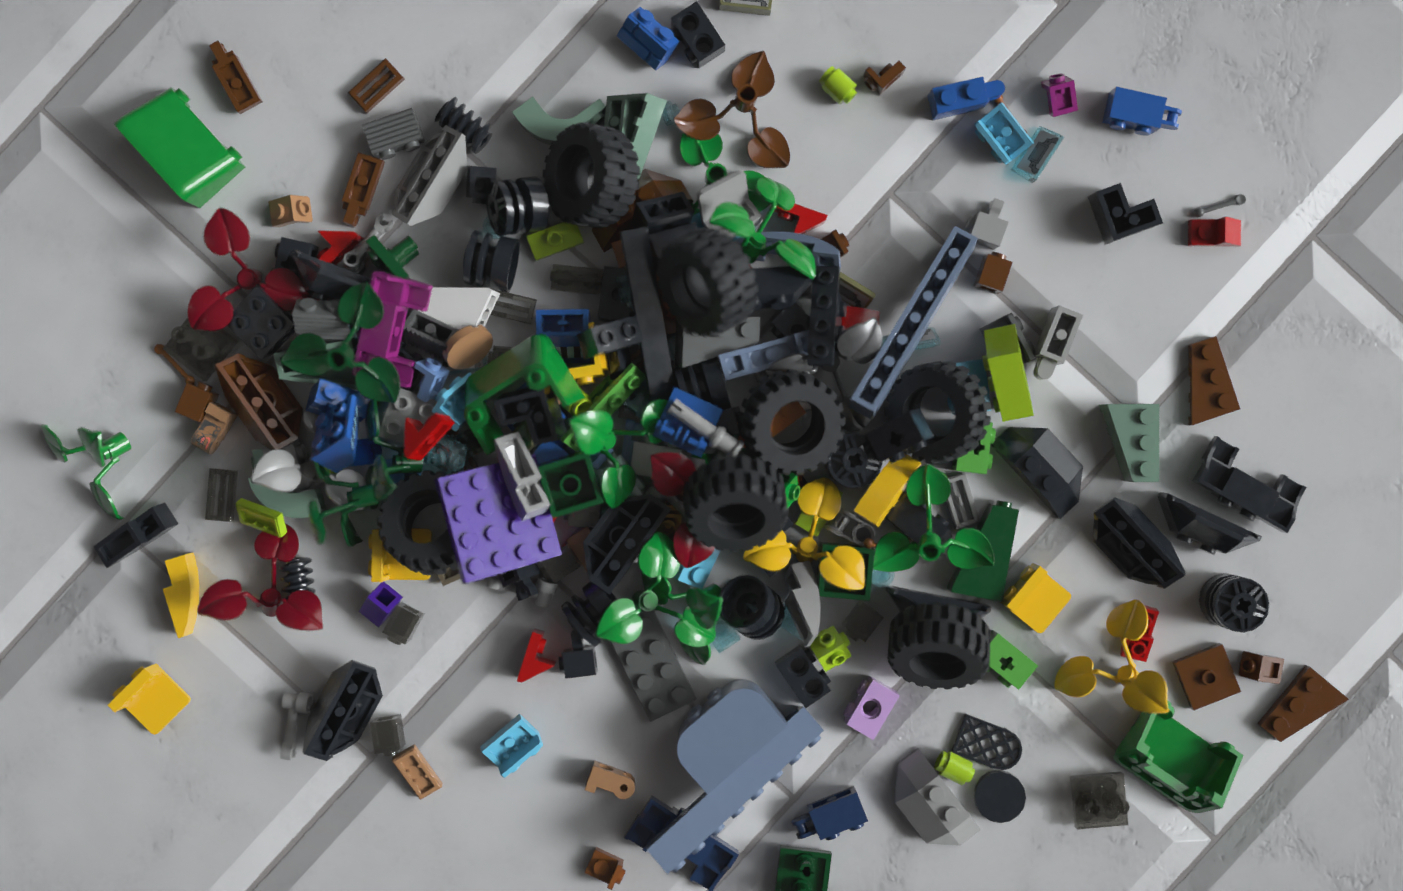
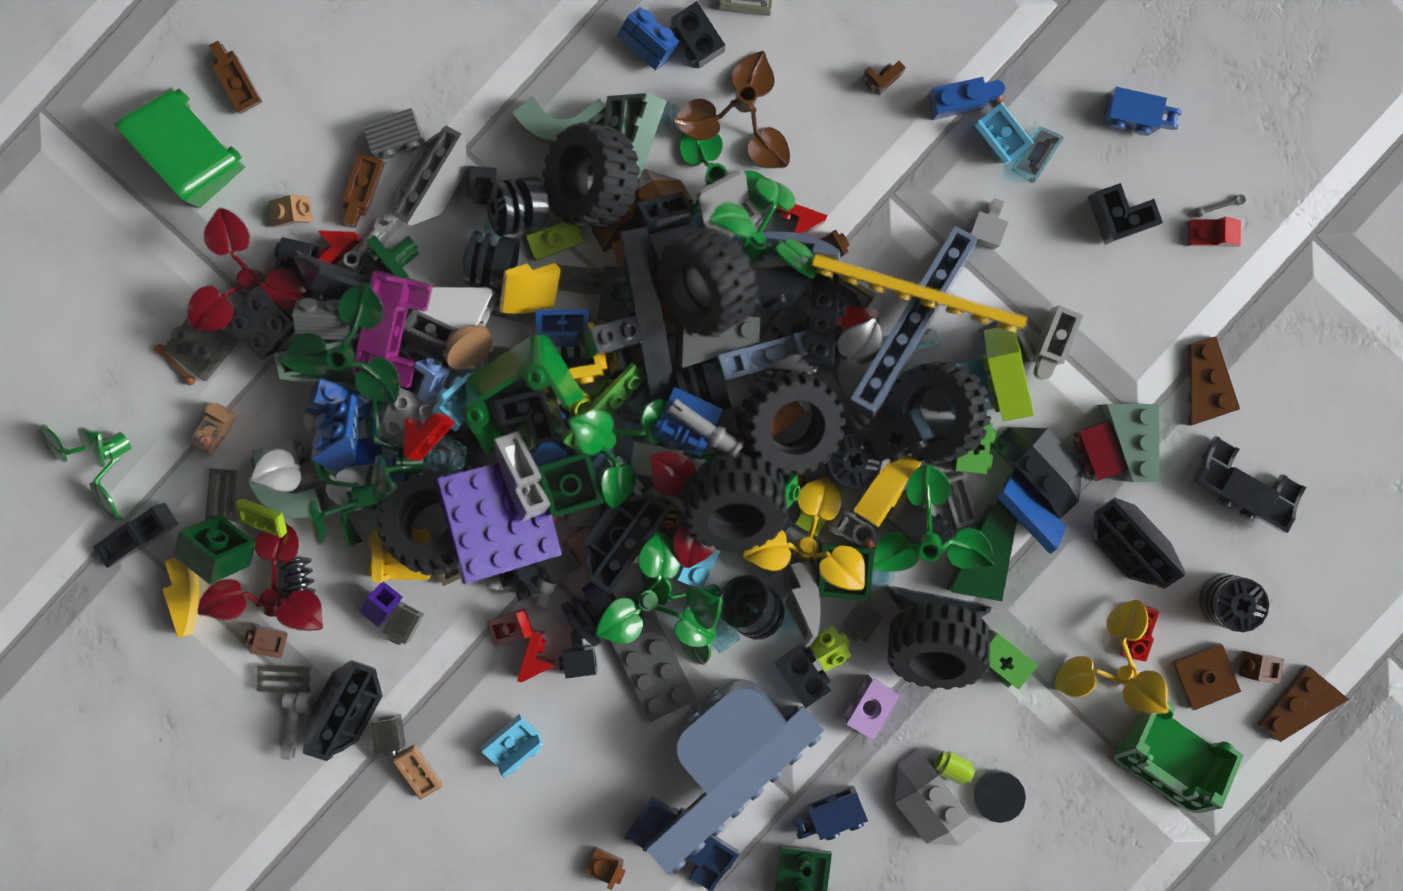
yellow bracket [107,663,191,735] -> none
reddish brown brick [175,381,219,422] -> none
reddish brown wedge [215,353,303,451] -> none
reddish brown tile [348,58,405,114] -> none
black piece [435,97,492,154] -> none
medium nougat leg [585,760,635,799] -> none
lime brick [819,66,857,105] -> none
black window [951,714,1022,770] -> none
reddish brown brick [973,252,1013,294] -> none
yellow bracket [1000,563,1071,633] -> none
magenta bracket [1041,73,1078,117] -> none
clear smoke plate [1070,771,1130,830] -> none
black wedge [1157,492,1262,555] -> none
none -> dark green brick [173,514,256,585]
none -> reddish brown bracket [244,623,288,658]
none -> clear smoke tile [257,664,311,693]
none -> red slope [487,608,533,645]
none -> yellow slope [499,263,560,314]
none -> yellow plate [812,255,1027,332]
none -> blue tile [997,471,1067,554]
none -> dark red brick [1073,421,1127,481]

